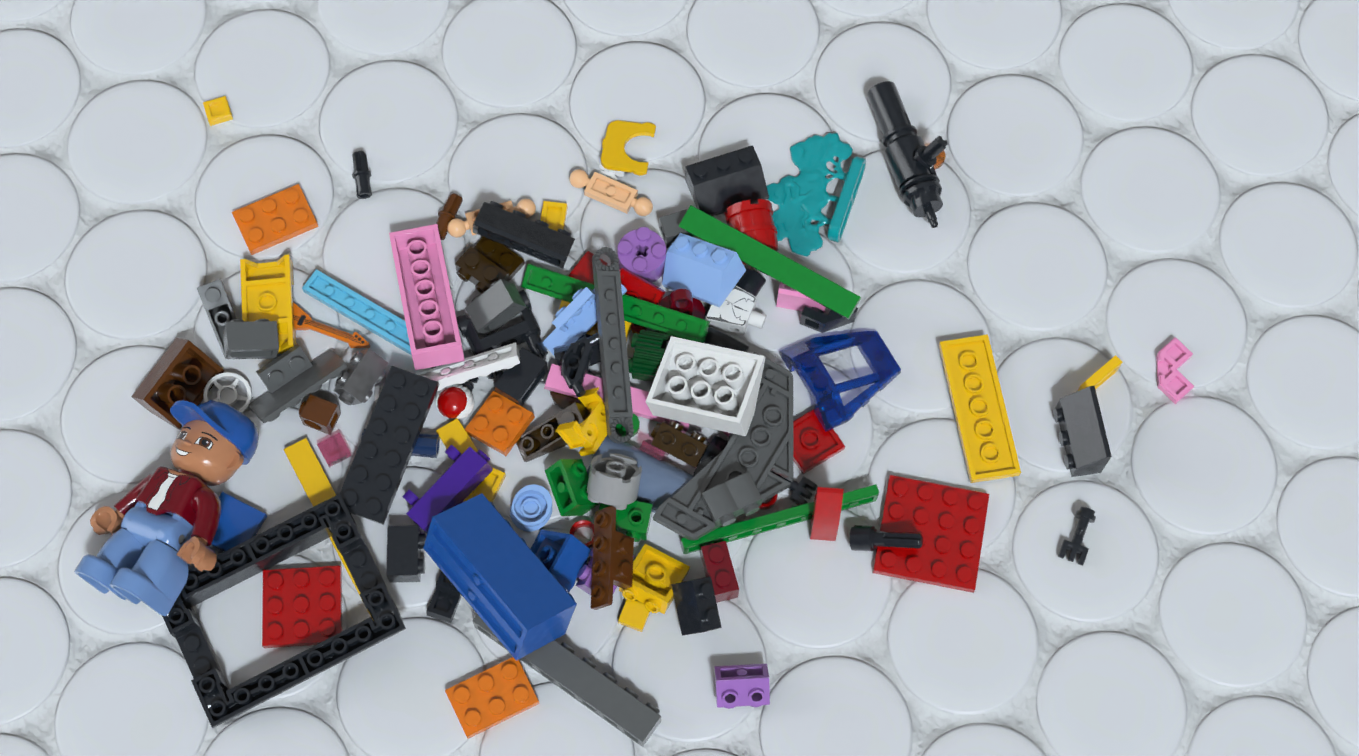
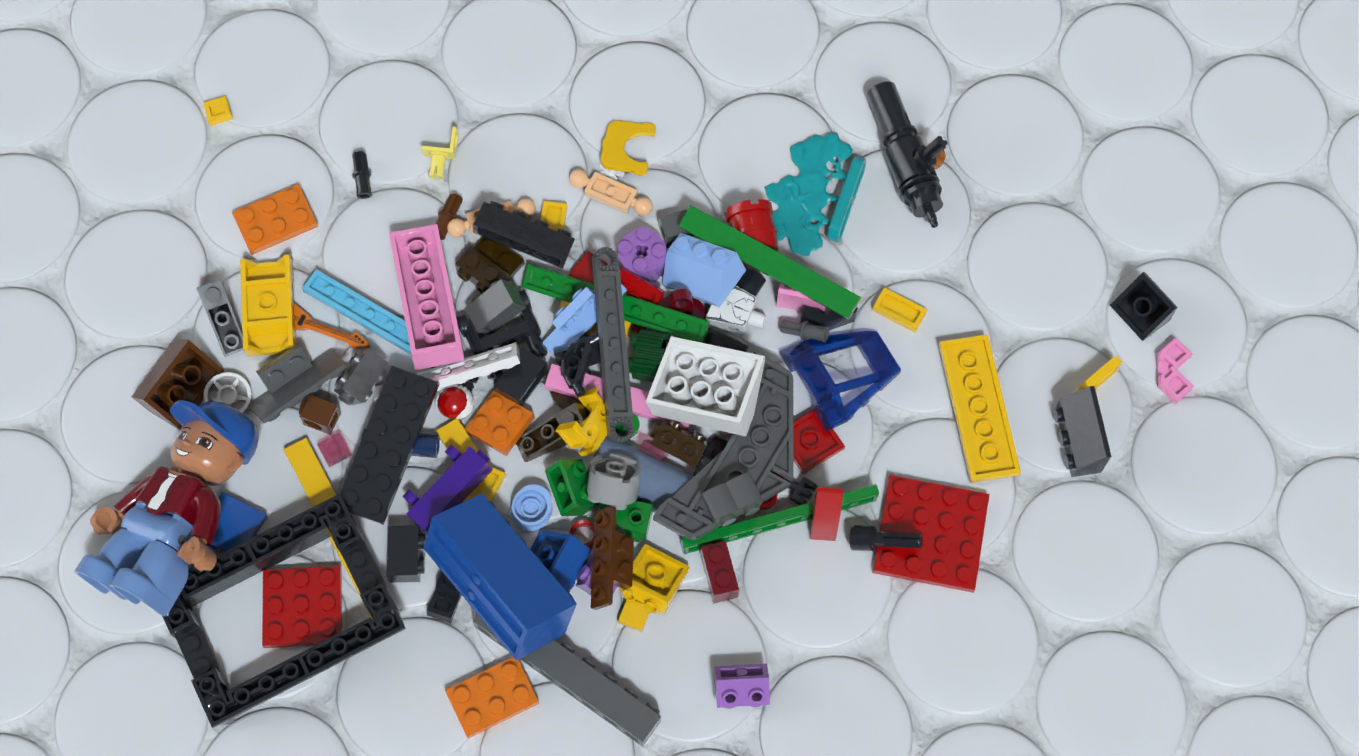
dark grey brick [223,319,279,359] -> none
black brick [671,576,722,636] -> none
black slope [685,145,769,216] -> none
black hinge [1058,507,1096,566] -> none
none -> light yellow bracket [421,126,459,179]
none -> dark grey axle [780,319,829,342]
none -> yellow tile [872,287,927,332]
none -> black slope [1110,272,1178,341]

